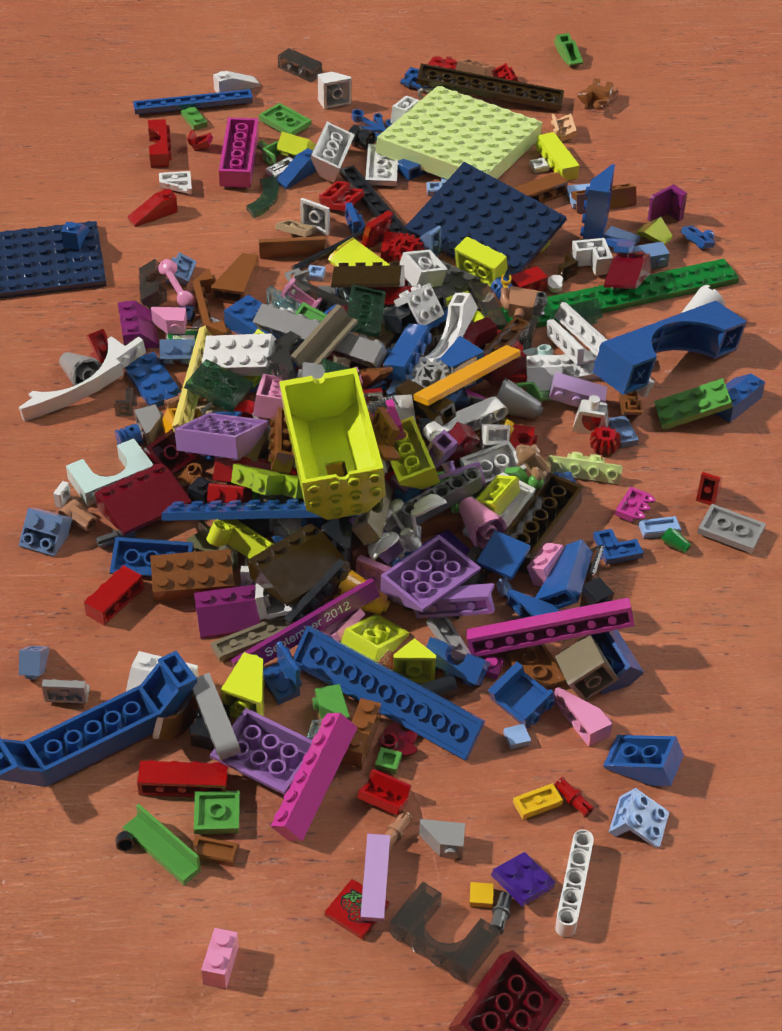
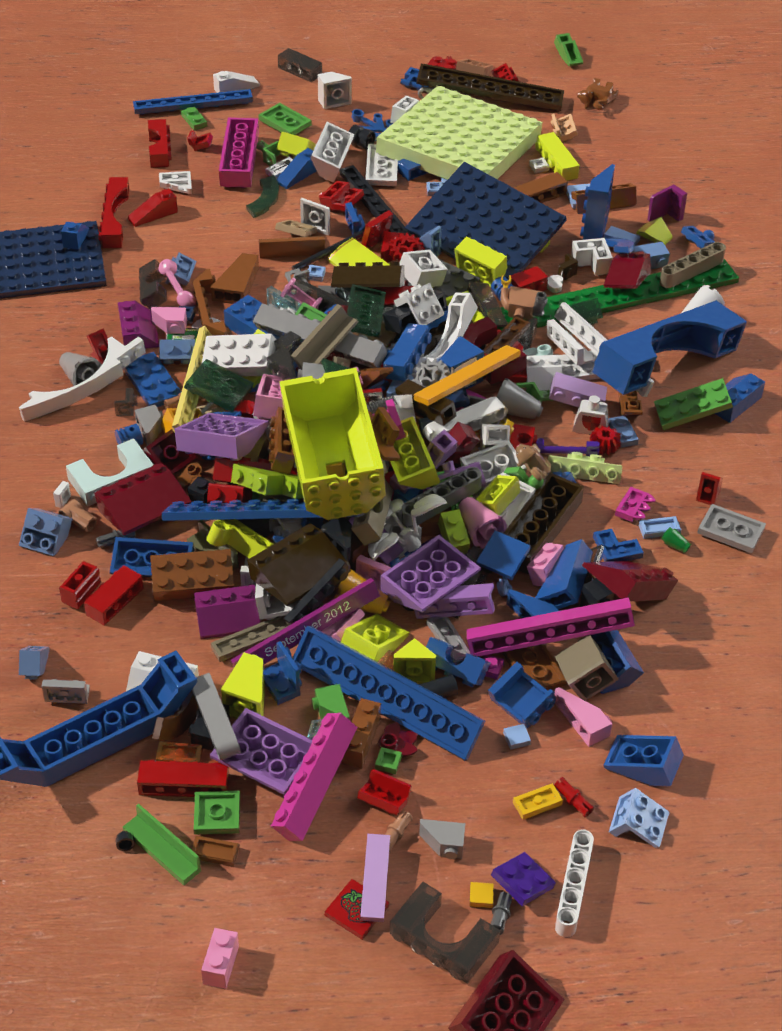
none -> red brick [59,561,101,609]
none -> red arch [98,177,130,248]
none -> clear orange plate [156,741,203,762]
none -> lime brick [438,509,470,554]
none -> dark purple hinge [537,438,600,457]
none -> dark red slope [582,561,678,601]
none -> dark tan beam [660,242,726,288]

